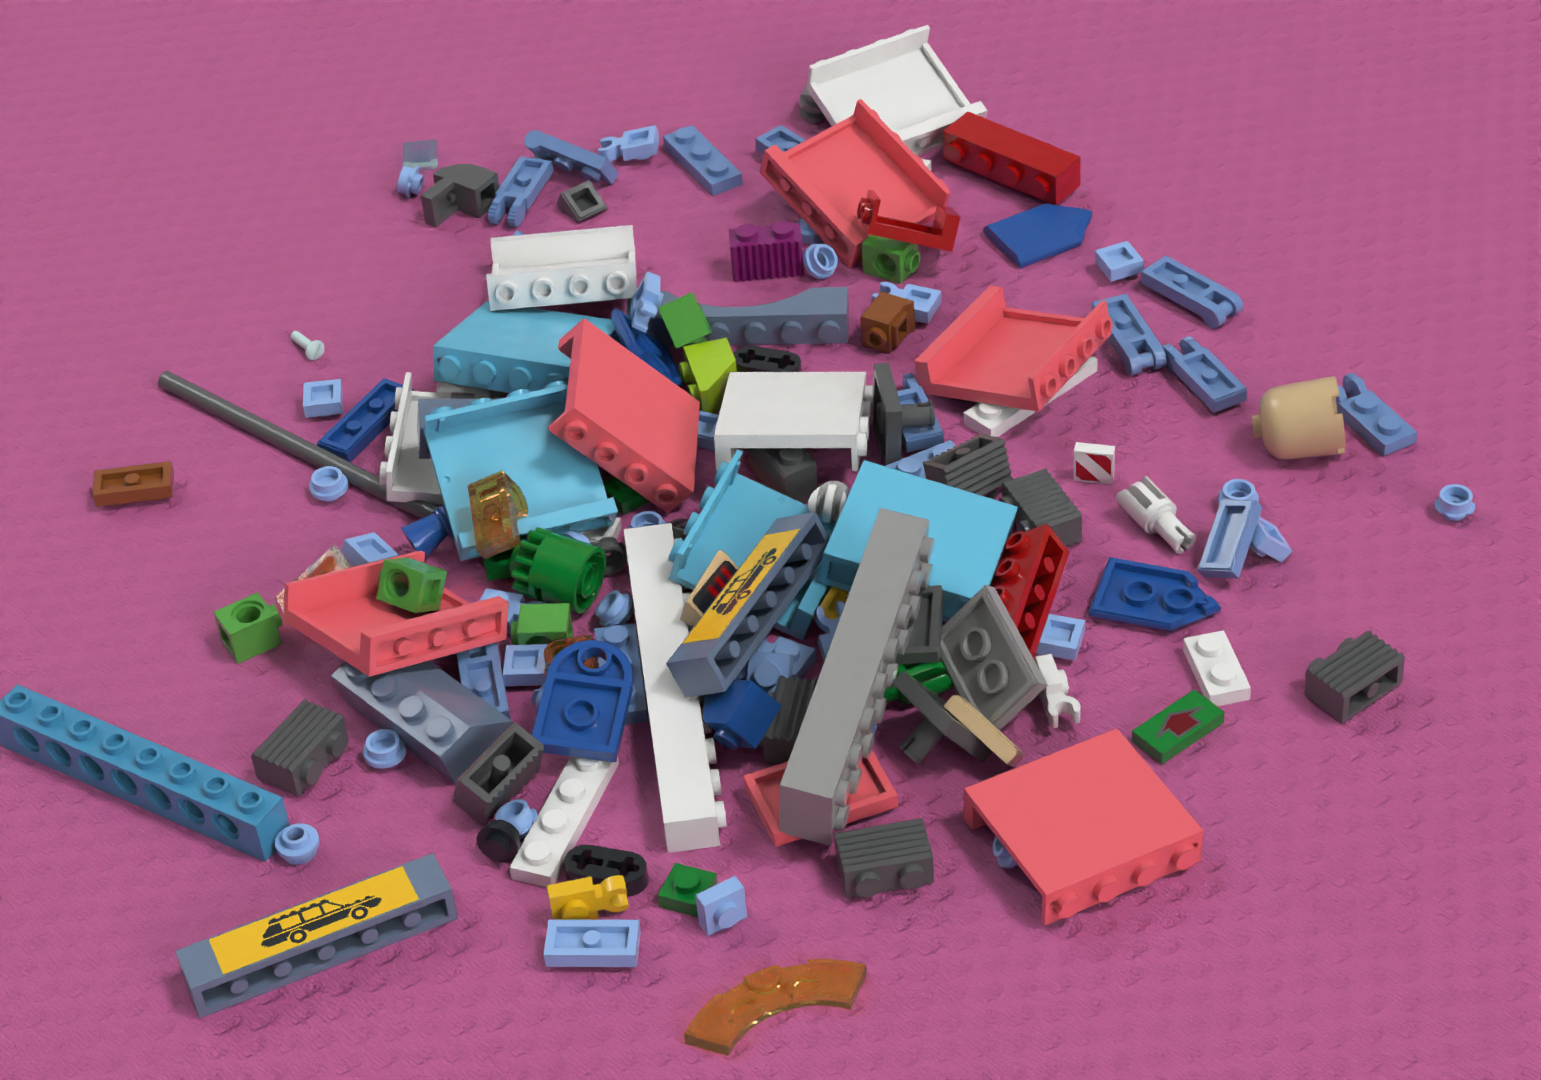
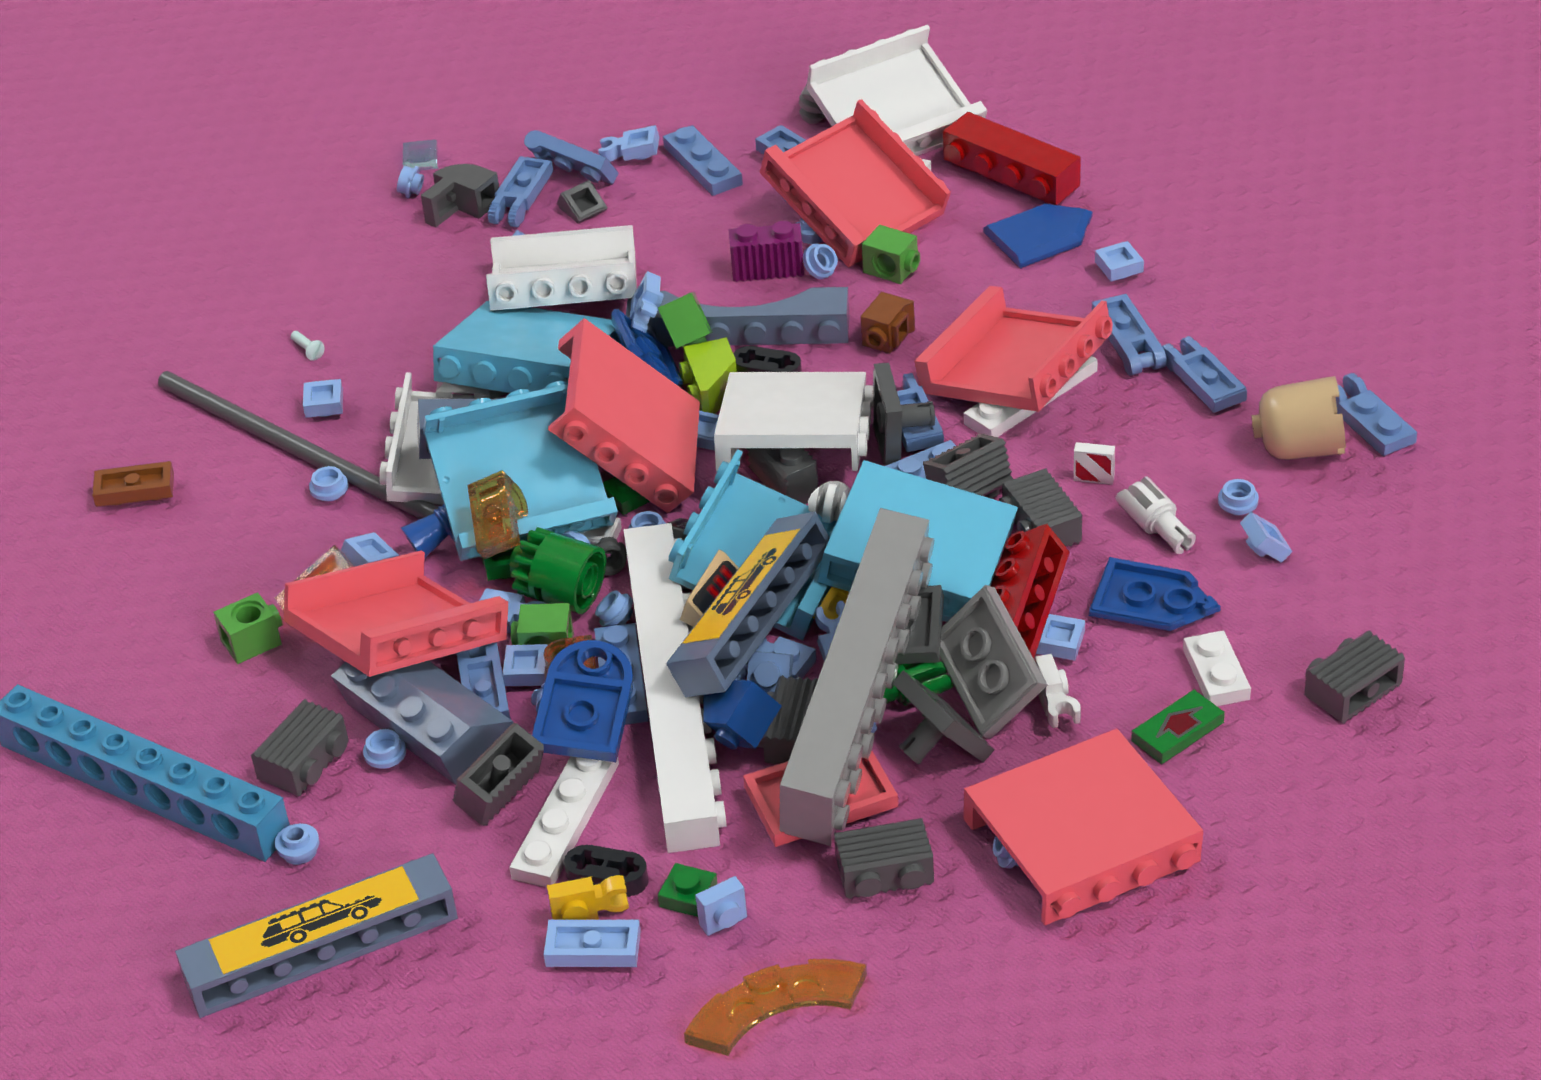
blue tile [317,378,414,462] -> none
bright green brick [376,558,447,613] -> none
black plate [476,820,520,862] -> none
light blue plate [495,799,538,839] -> none
red panel [856,190,961,252] -> none
light blue plate [872,282,942,324] -> none
tan tile [944,695,1025,767] -> none
medium blue plate [1141,255,1244,329] -> none
medium blue tile [1197,499,1263,579] -> none
light blue plate [1435,484,1475,521] -> none

